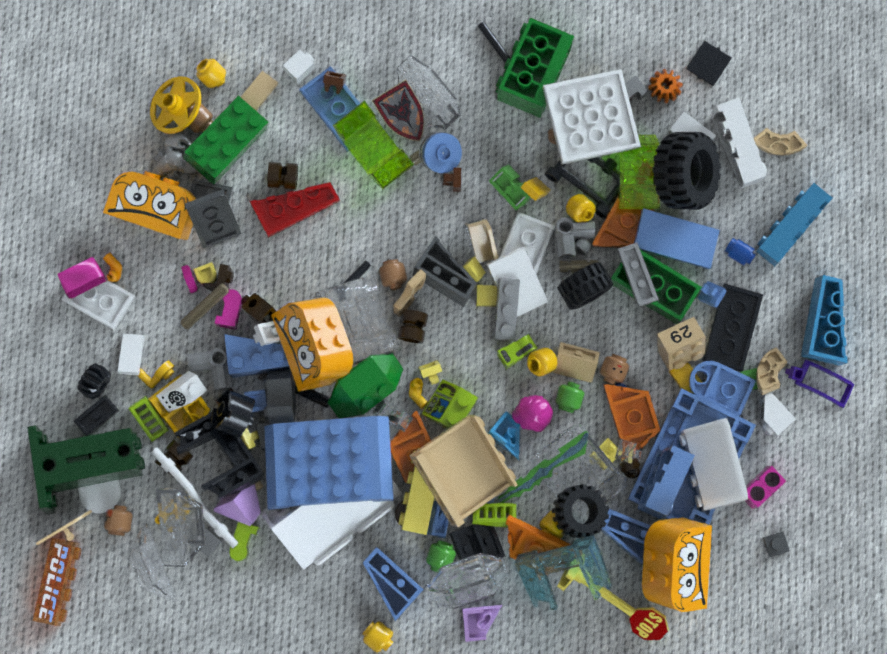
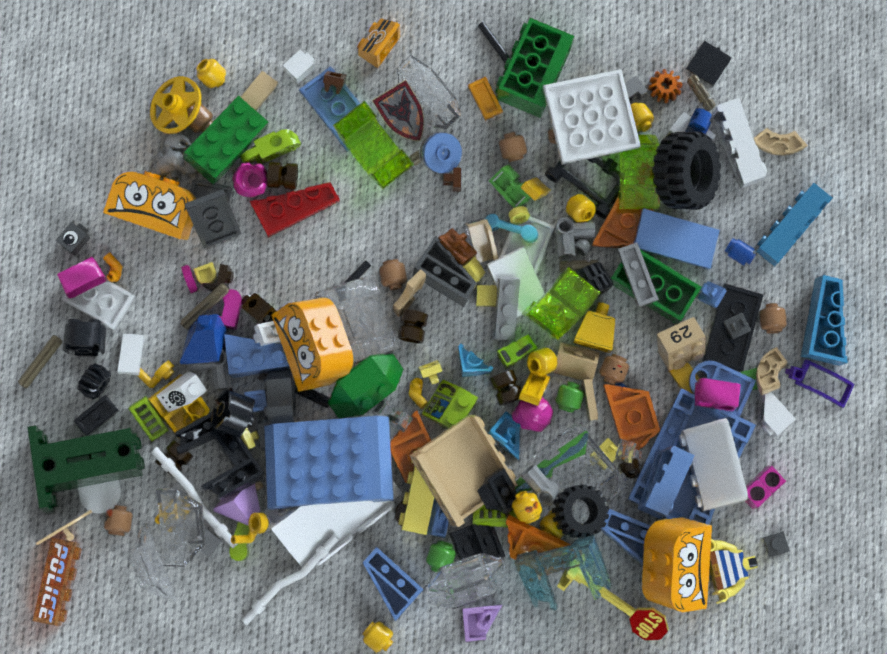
none -> dark tan axle [18,335,62,389]
none -> dark grey brick [56,222,90,256]
none -> black brick [63,318,107,357]
none -> blue slope [180,314,227,365]
none -> yellow plate [231,512,269,544]
none -> dark pink hair [232,163,267,197]
none -> lime piece [240,129,301,164]
none -> white bar [242,534,340,625]
none -> light orange slope [357,18,400,68]
none -> dark orange hips [438,228,477,265]
none -> dark azure slope [458,344,493,377]
none -> light orange tile [468,76,503,121]
none -> black slope [477,467,517,515]
none -> medium azure bar [485,214,538,243]
none -> dark brown wheel [489,370,522,406]
none -> medium nougat head [499,132,527,162]
none -> light yellow tile [508,206,530,225]
none -> yellow head [512,491,542,524]
none -> yellow tile [519,372,550,406]
none -> light grey piece [521,464,560,508]
none -> clear neon green slope [522,267,600,340]
none -> yellow torso [573,302,615,353]
none -> tan tile [582,379,598,421]
none -> yellow head [631,102,654,132]
none -> blue leg [685,108,712,134]
none -> dark tan axle [687,75,716,111]
none -> dark pink piece [695,378,741,411]
none -> torso [709,539,758,604]
none -> dark grey tile [723,313,751,340]
none -> medium nougat head [759,303,787,334]

